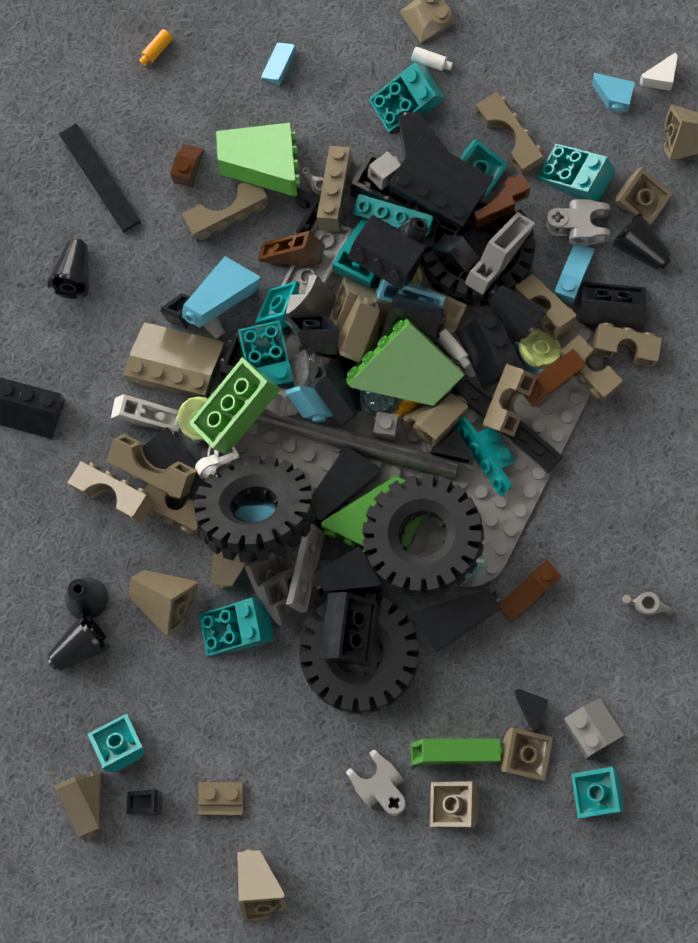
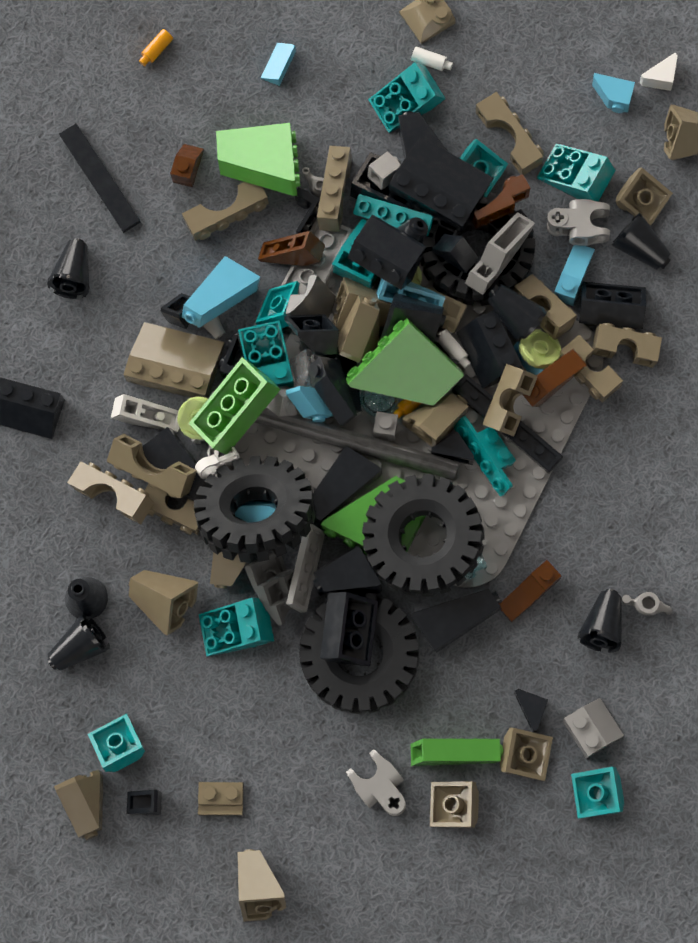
none -> black cone [578,589,622,653]

